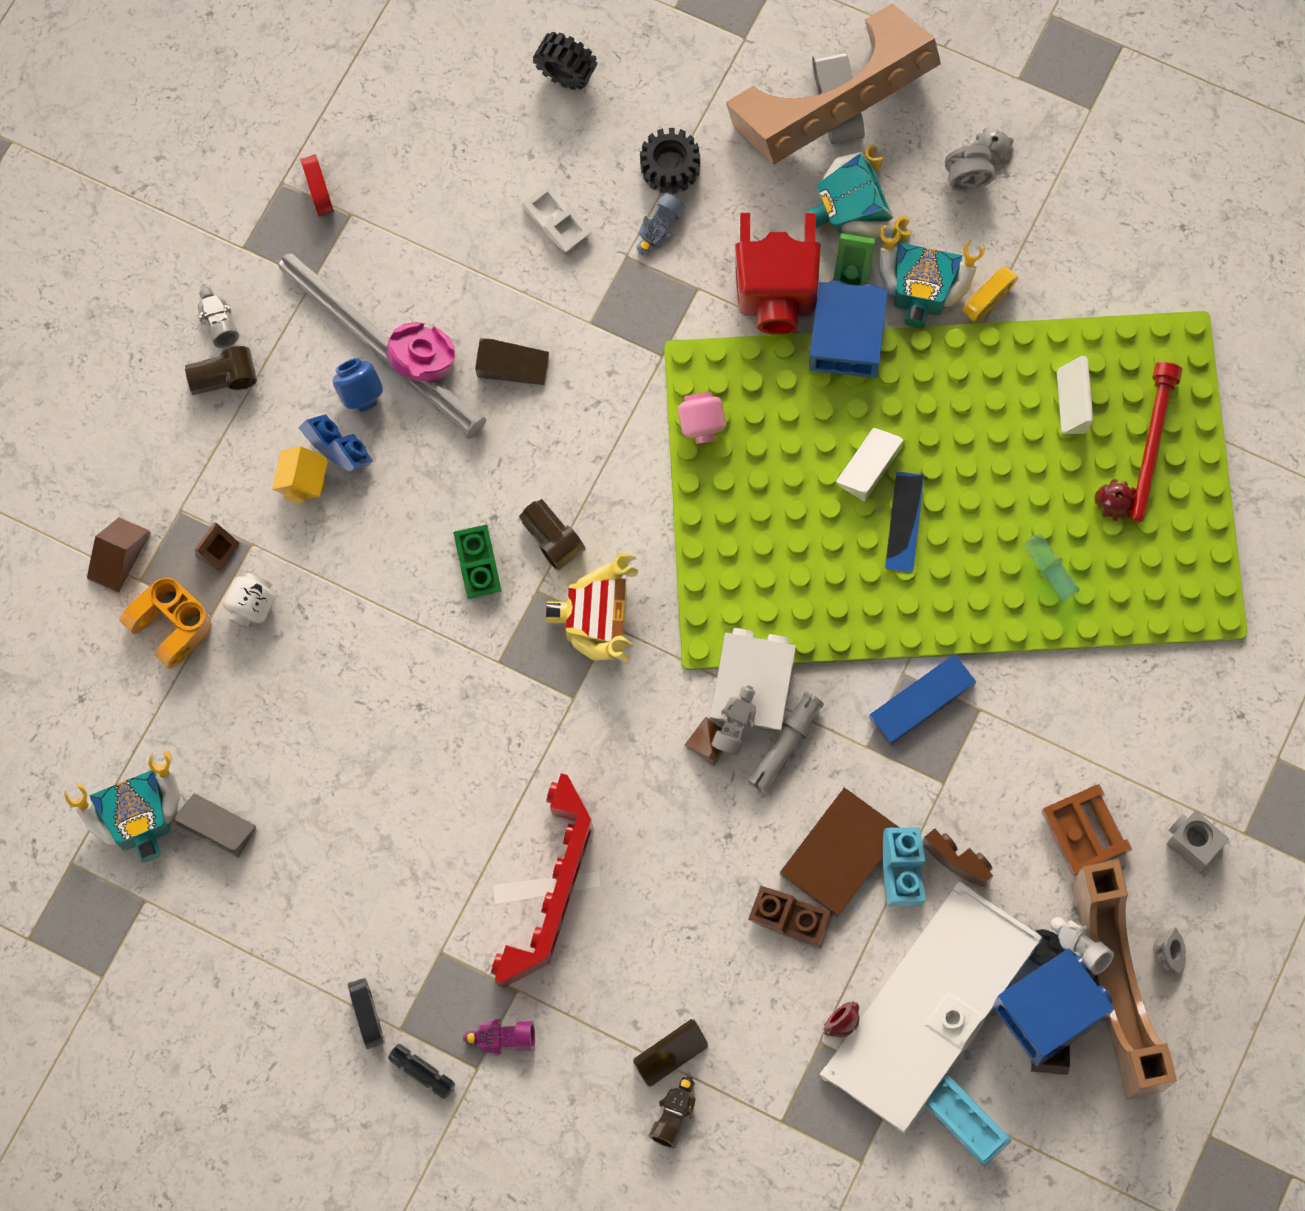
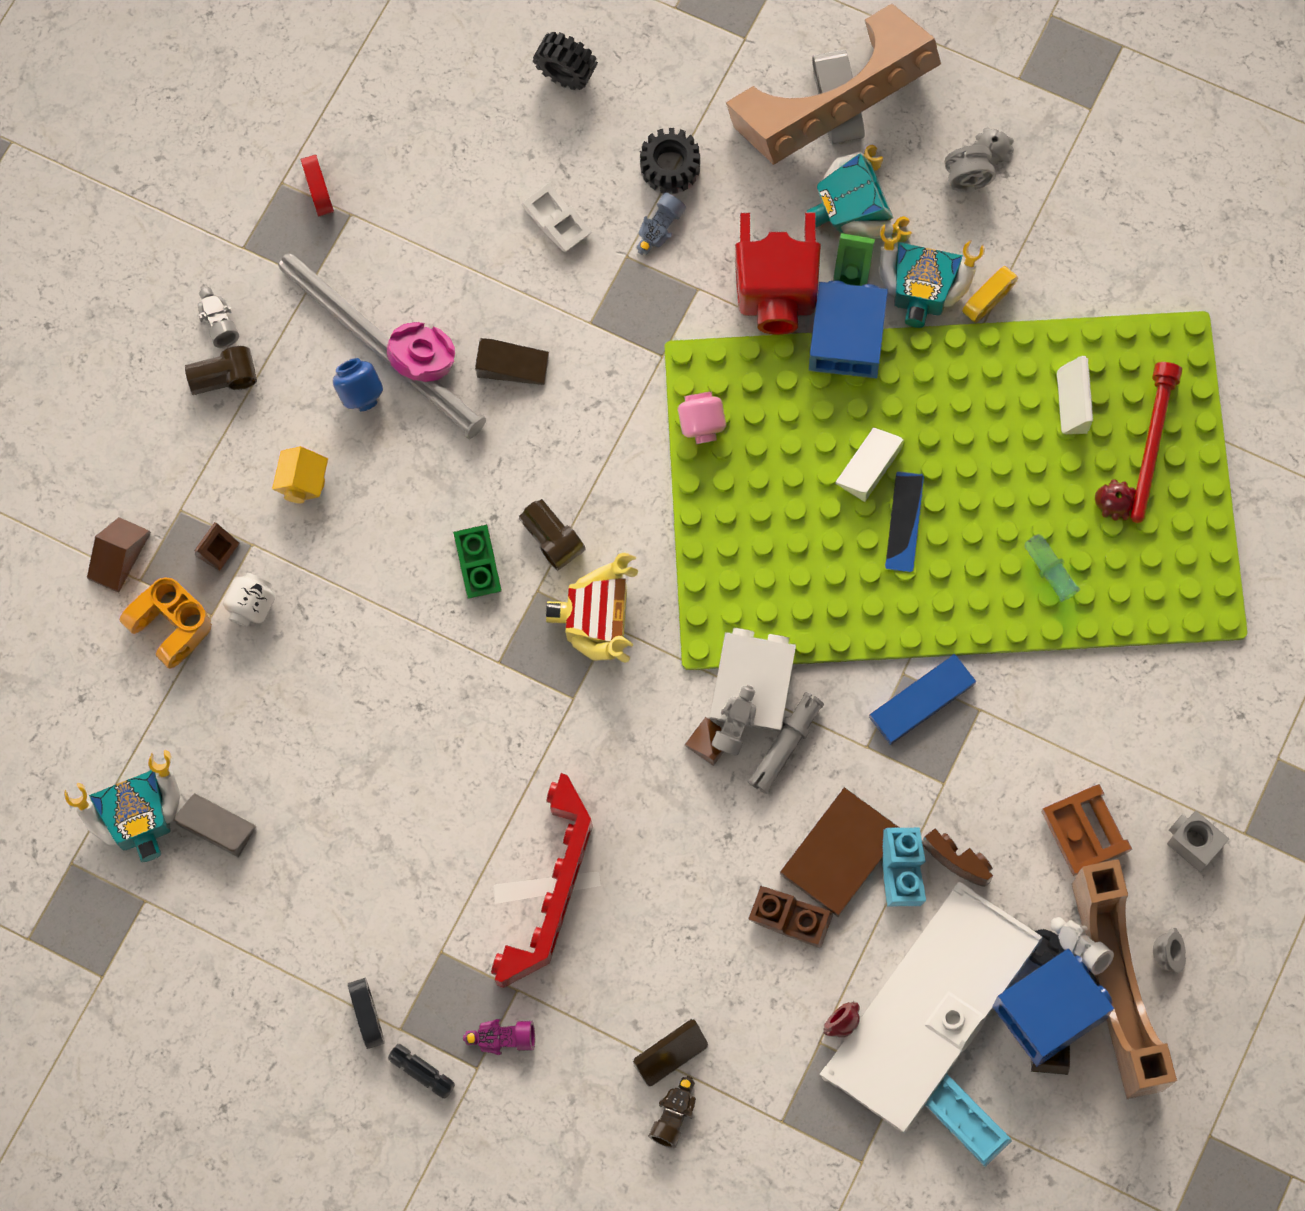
blue slope [298,414,373,471] -> none

